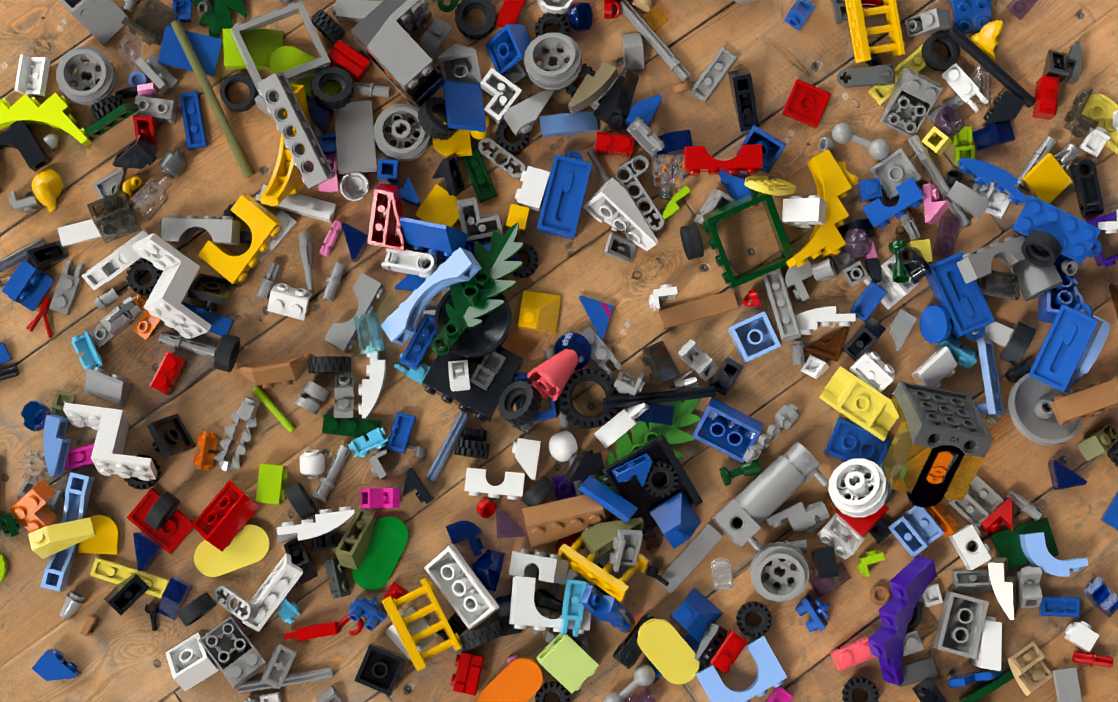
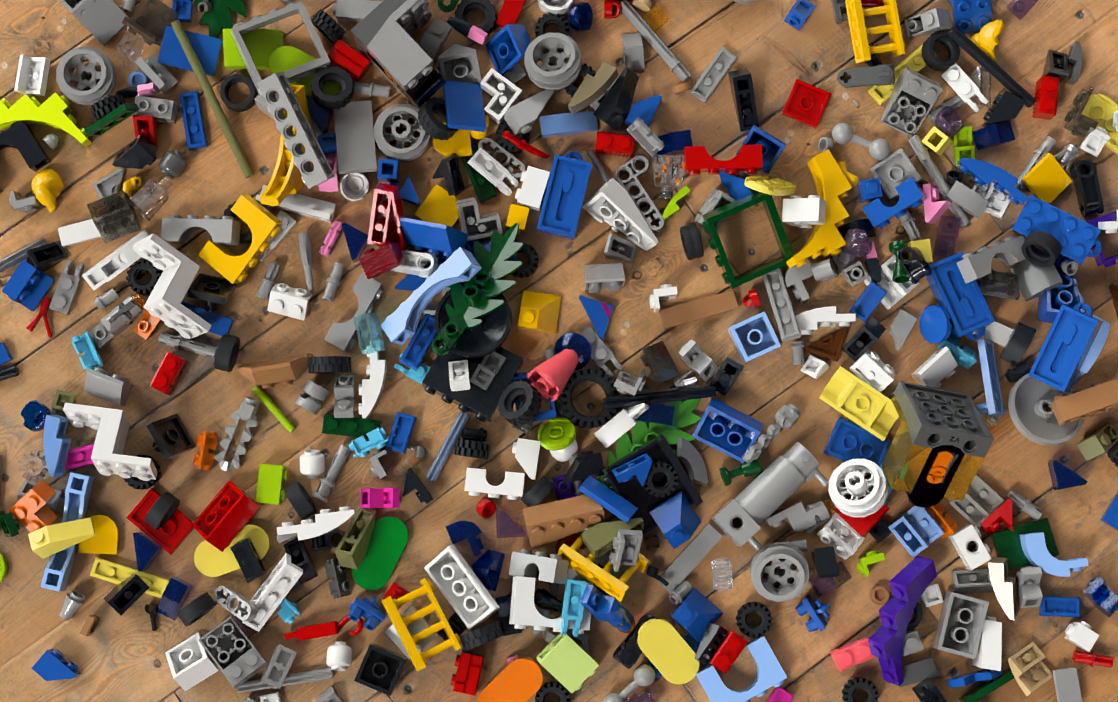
none -> black hinge [230,538,267,583]
none -> white head [326,641,352,671]
none -> dark red brick [359,240,406,280]
none -> piece [447,16,488,45]
none -> white hinge [467,148,519,196]
none -> red piece [502,131,550,158]
none -> lime tile [537,417,576,451]
none -> light grey slope [584,263,625,293]
none -> light grey pin [669,581,693,605]
none -> light grey tile [677,438,708,486]

